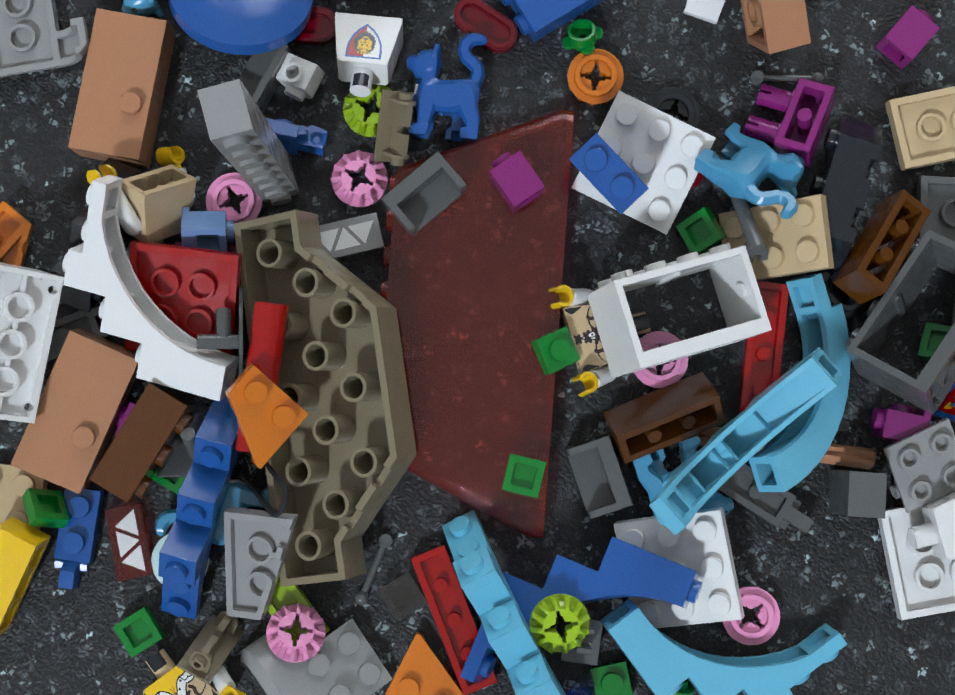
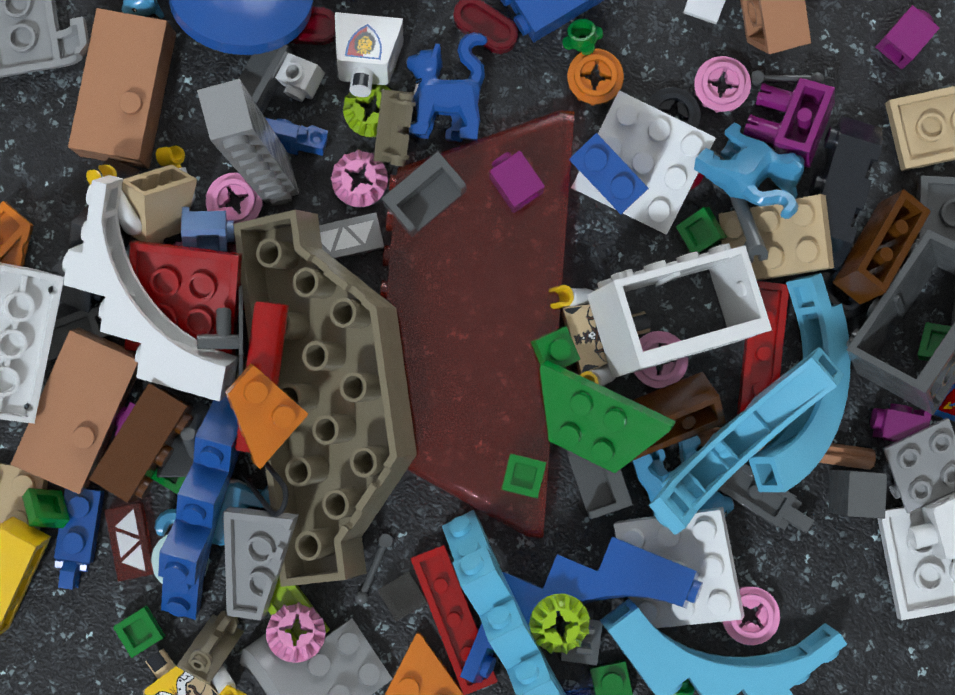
none -> green wing [540,360,676,473]
none -> bright pink gear [694,56,751,113]

